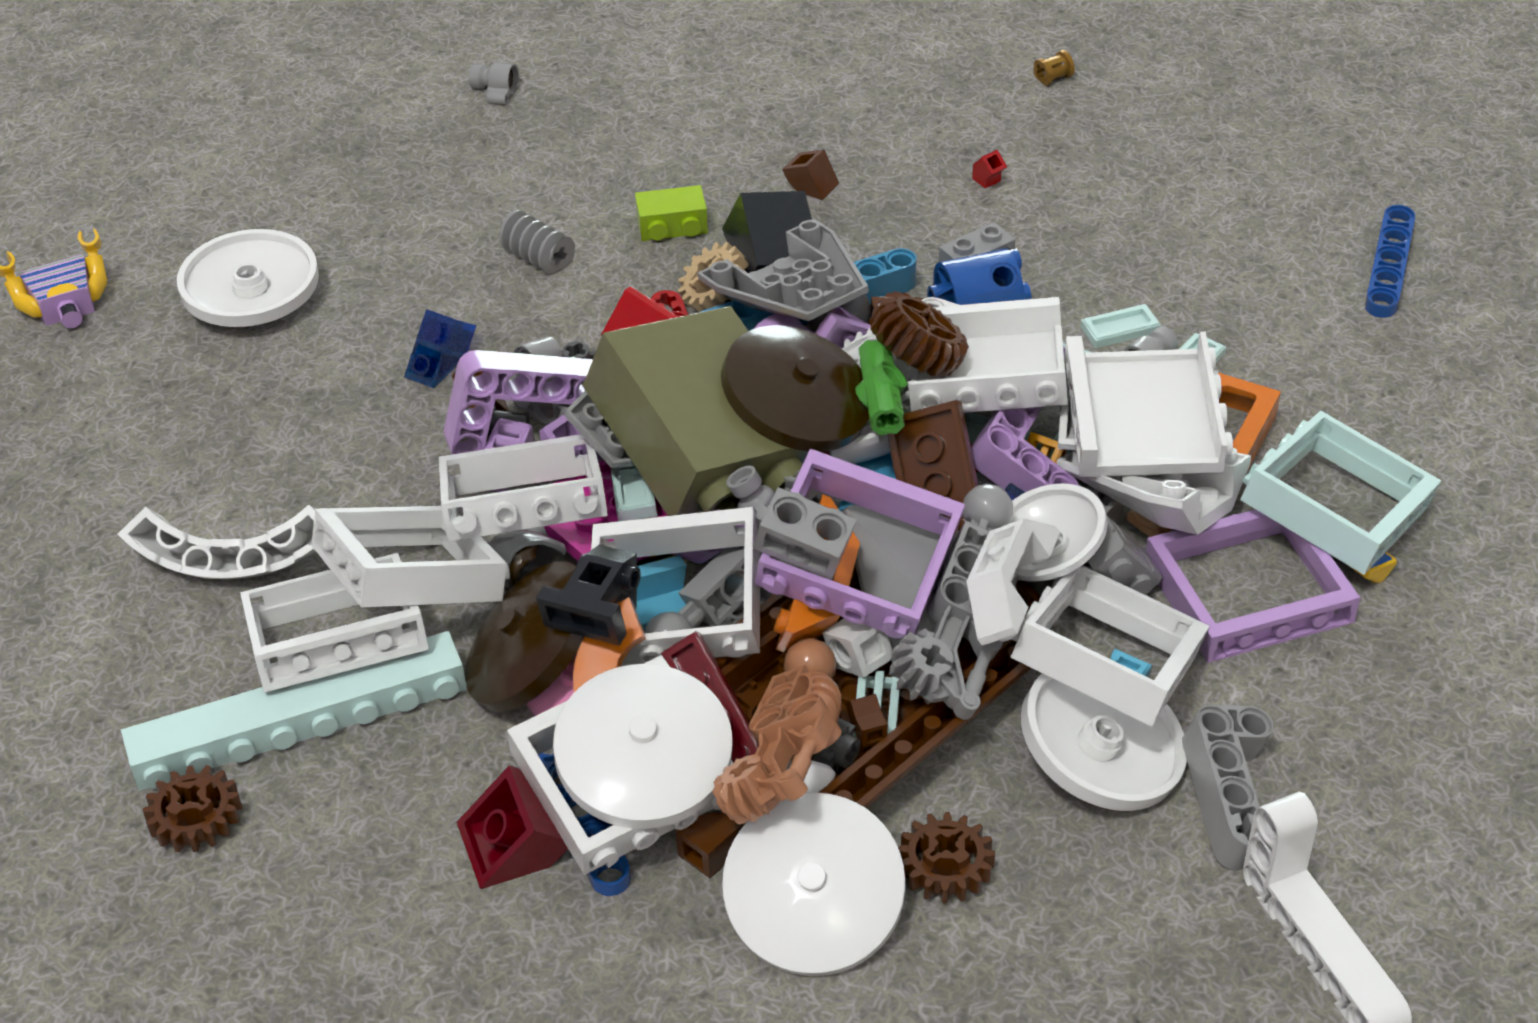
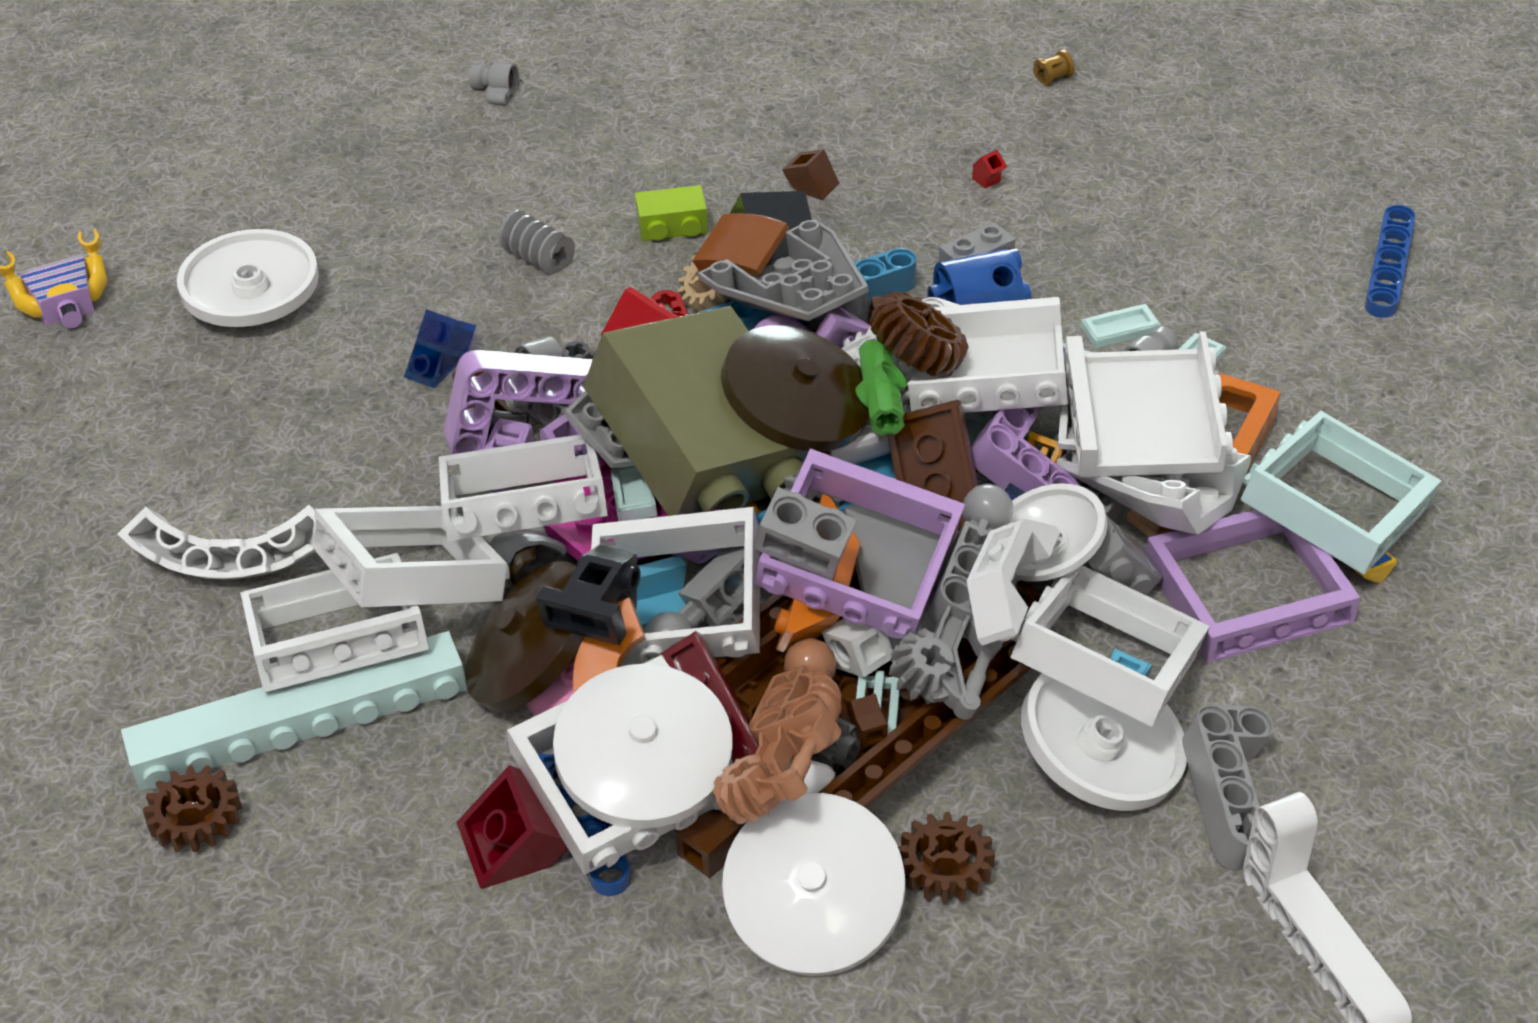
light grey piece [726,466,775,525] -> none
none -> dark orange slope [692,213,790,276]

